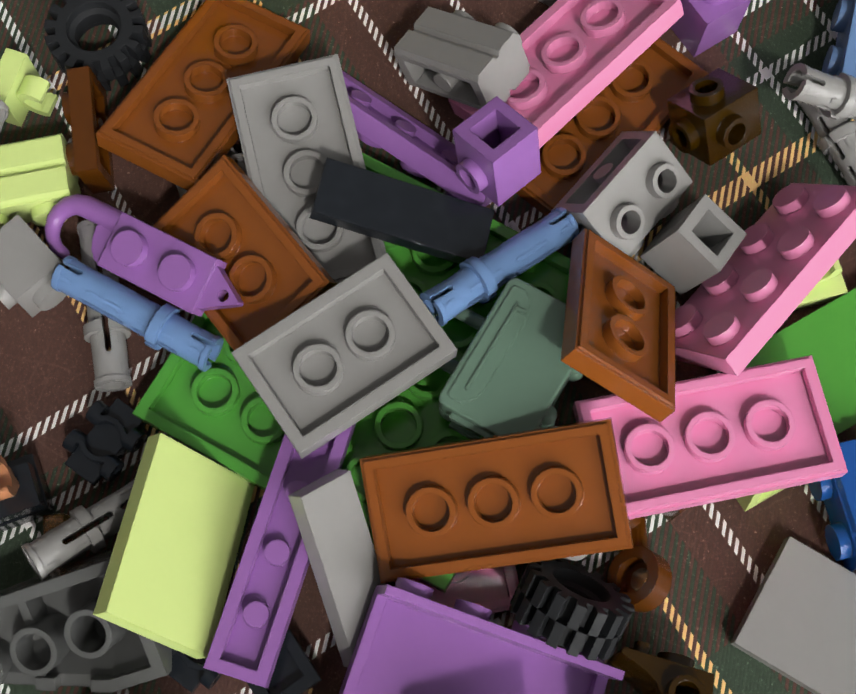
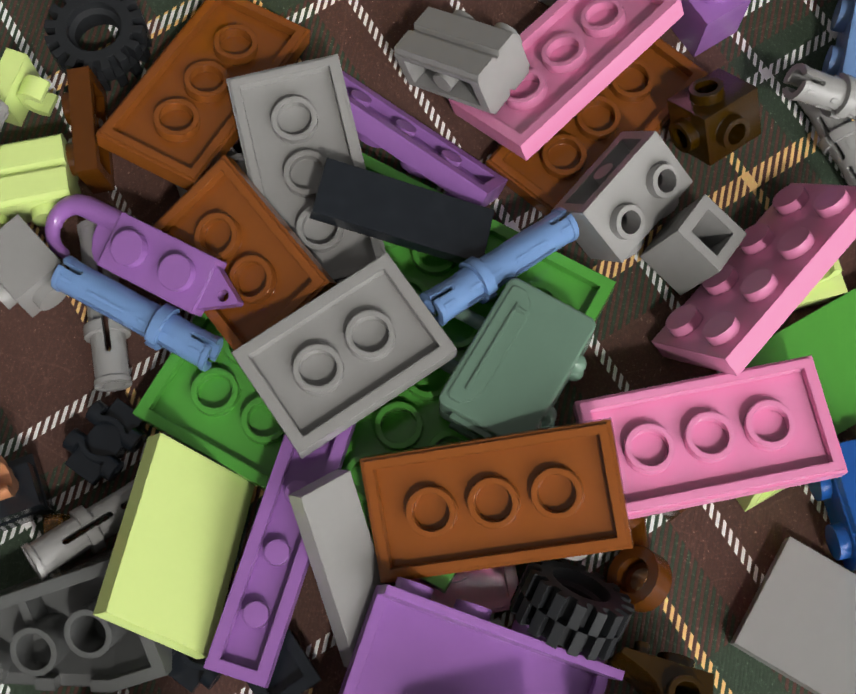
medium lavender brick [452,96,541,207] -> none
dark orange tile [561,228,675,422] -> none

